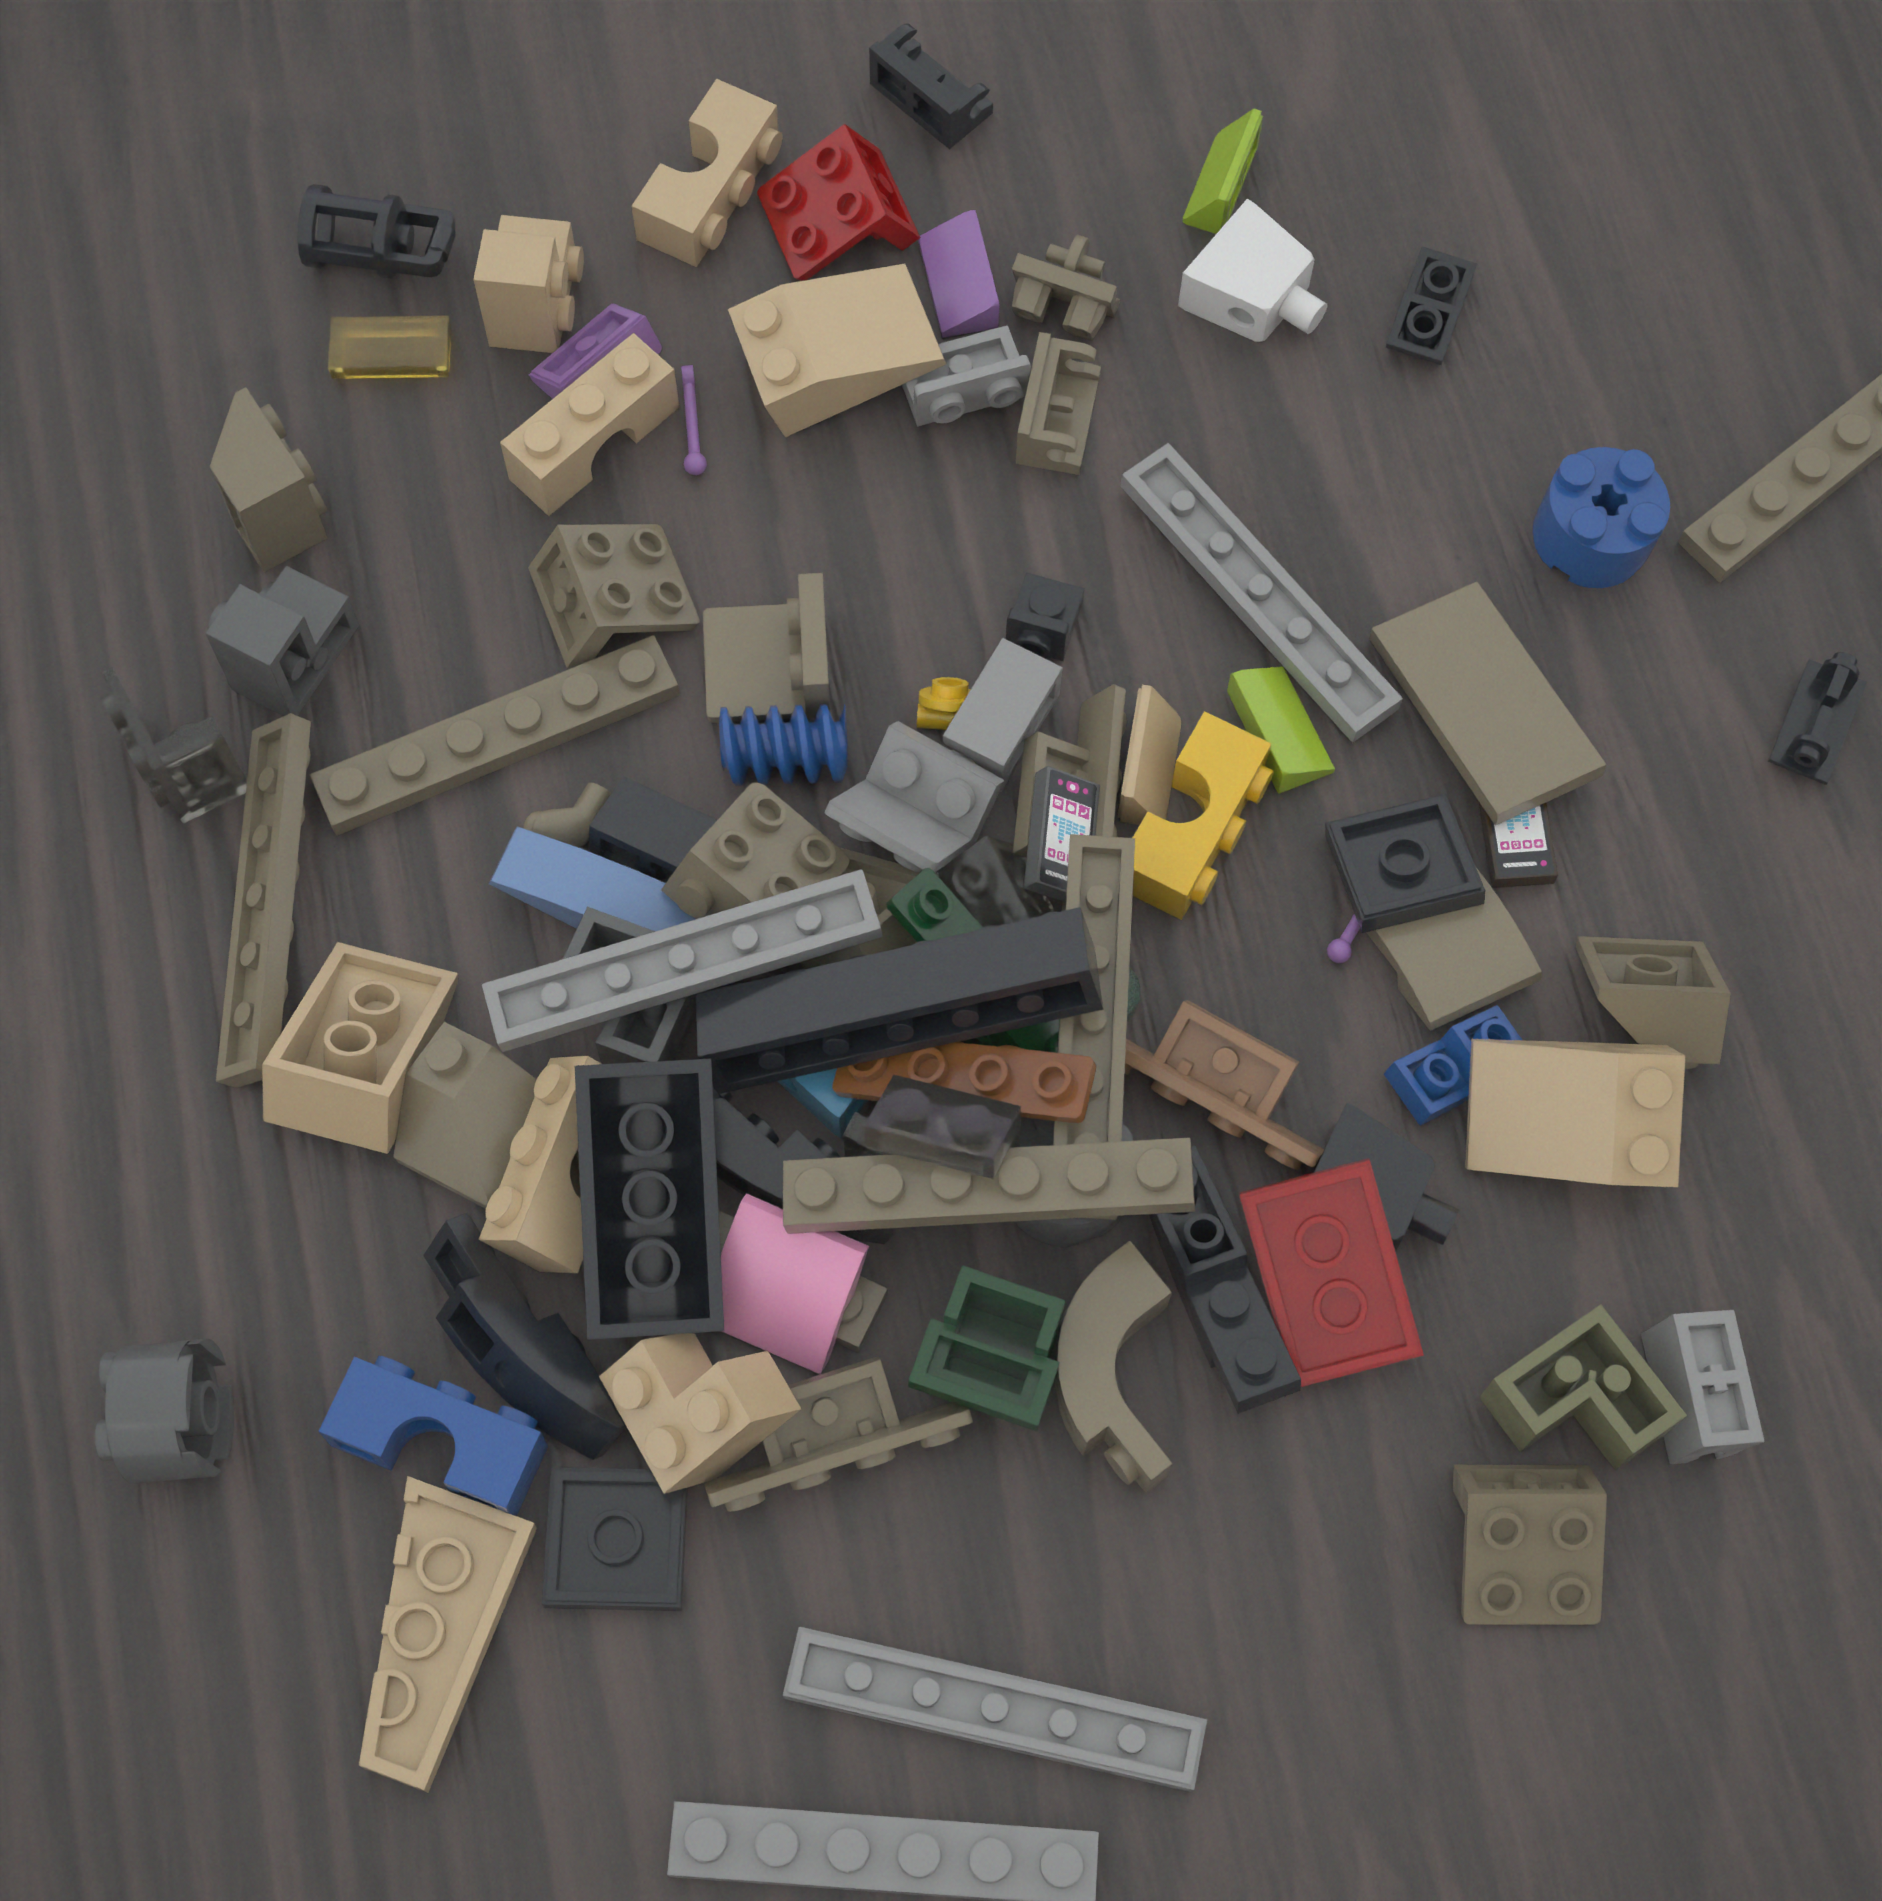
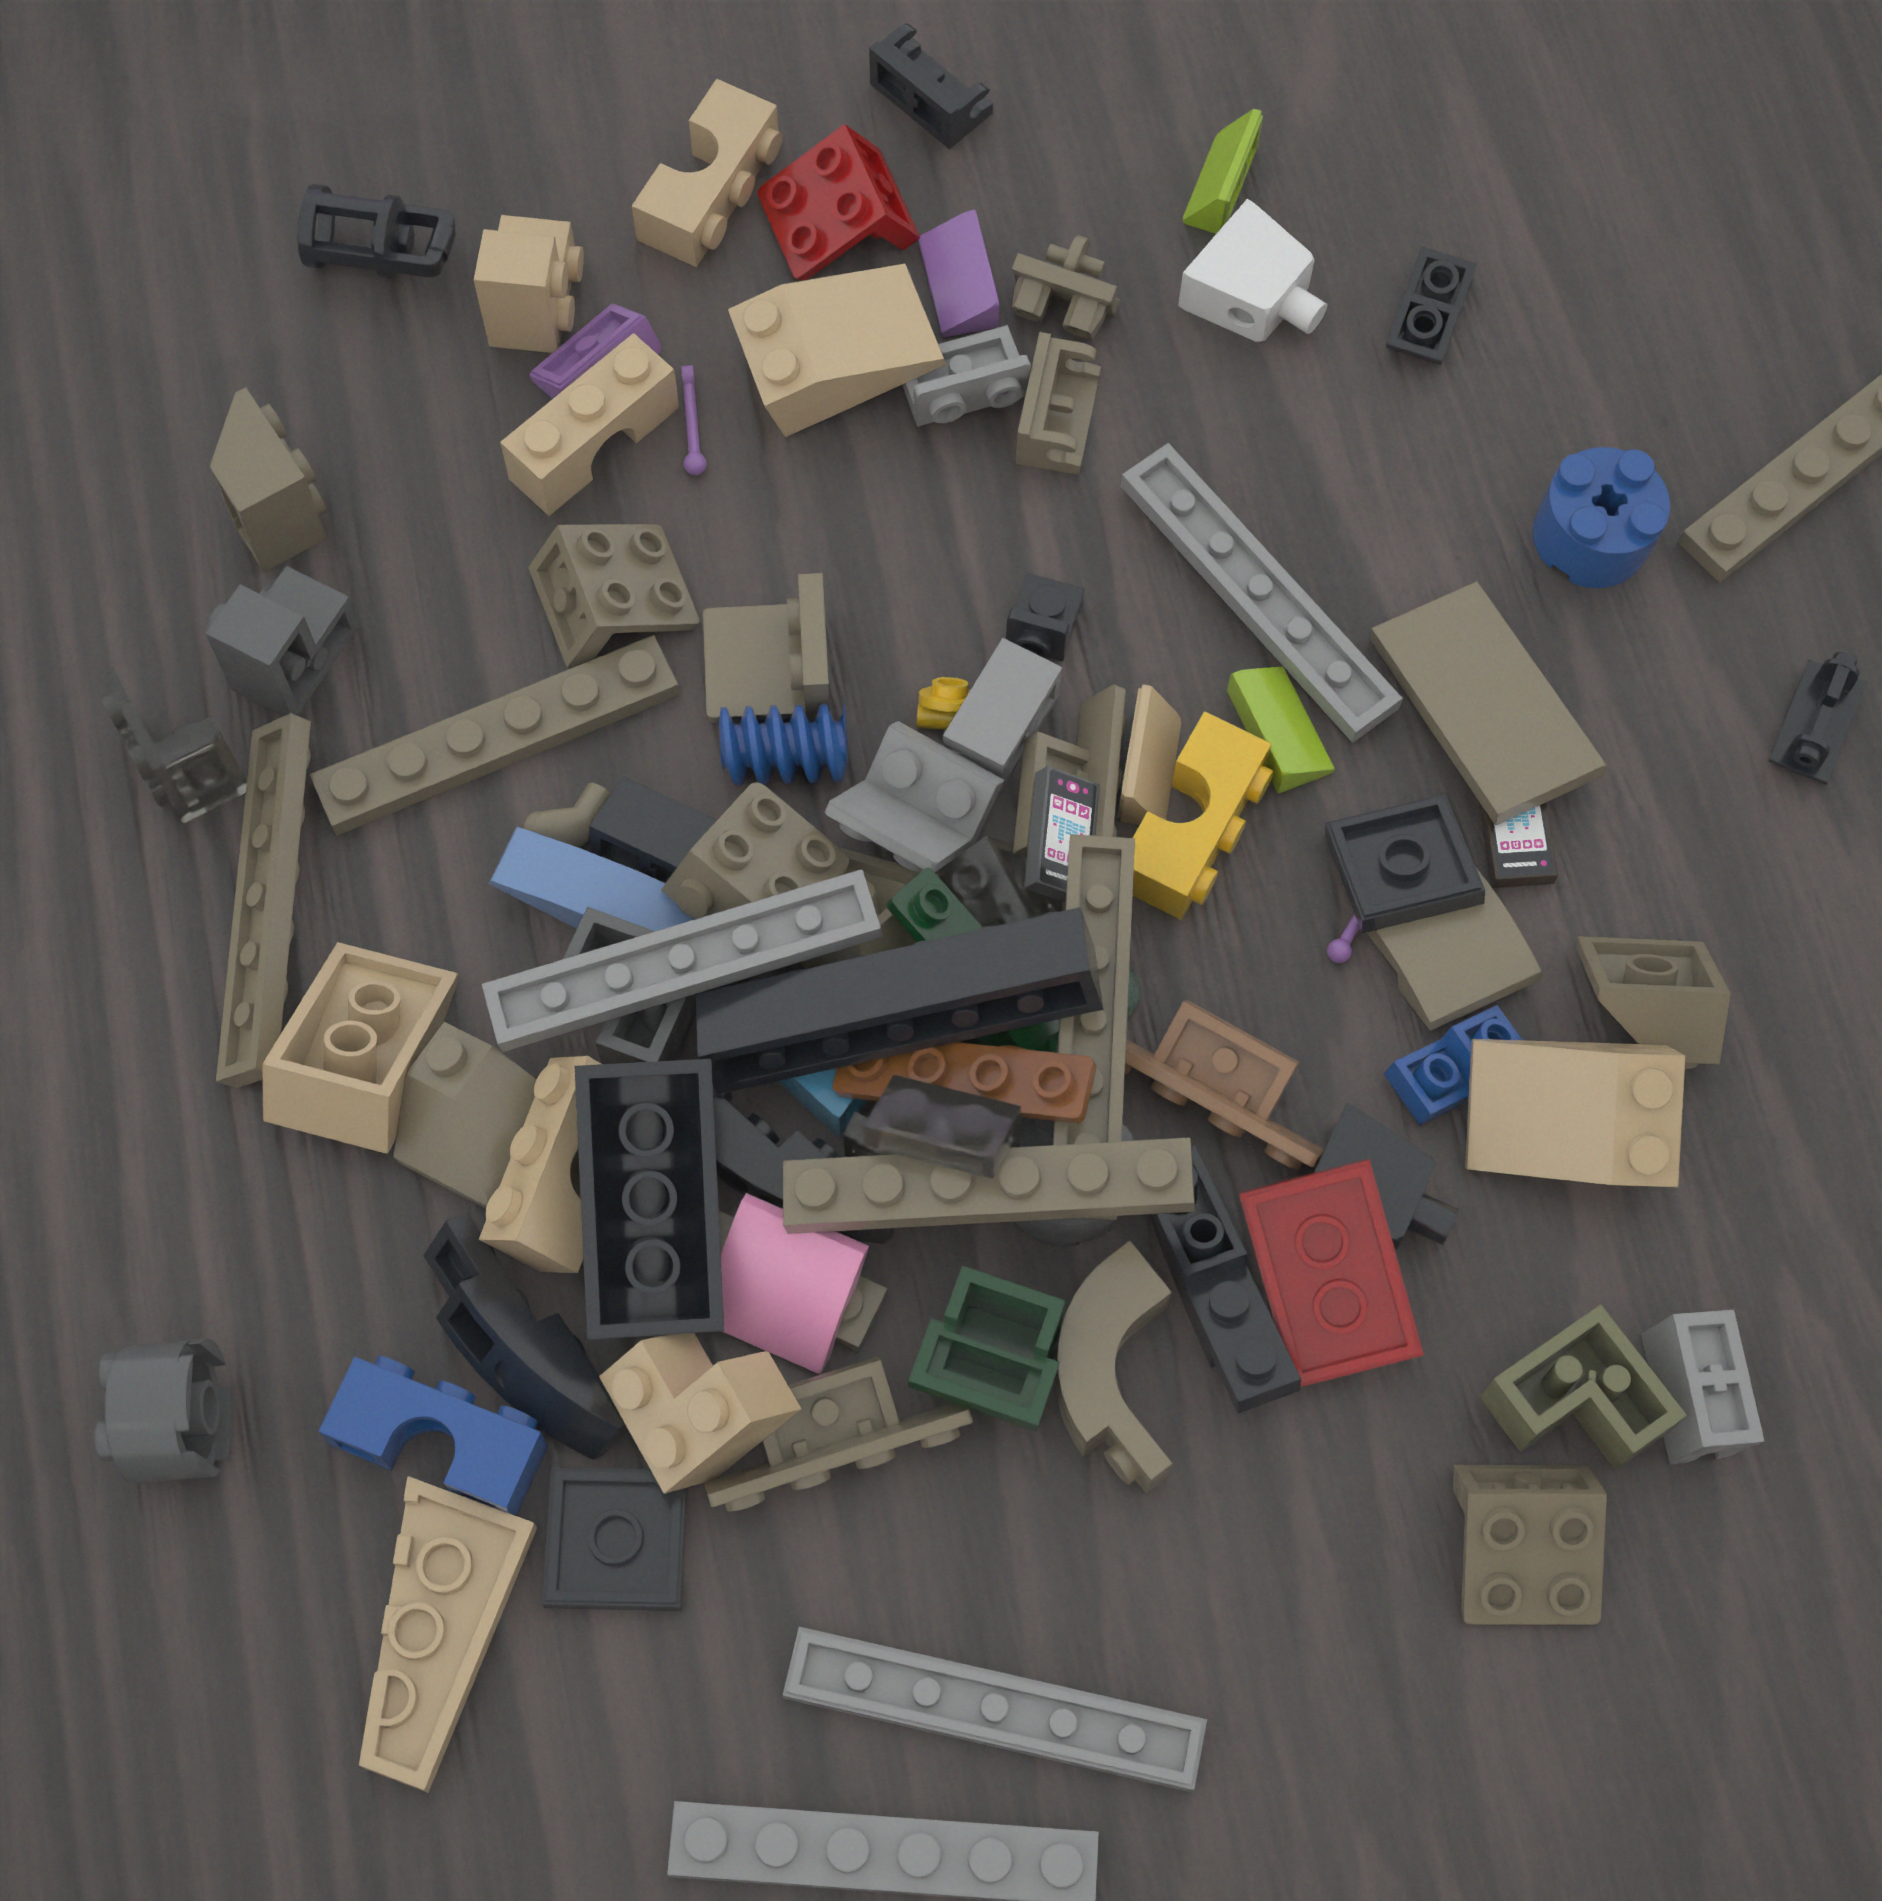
clear yellow tile [328,316,451,379] -> none

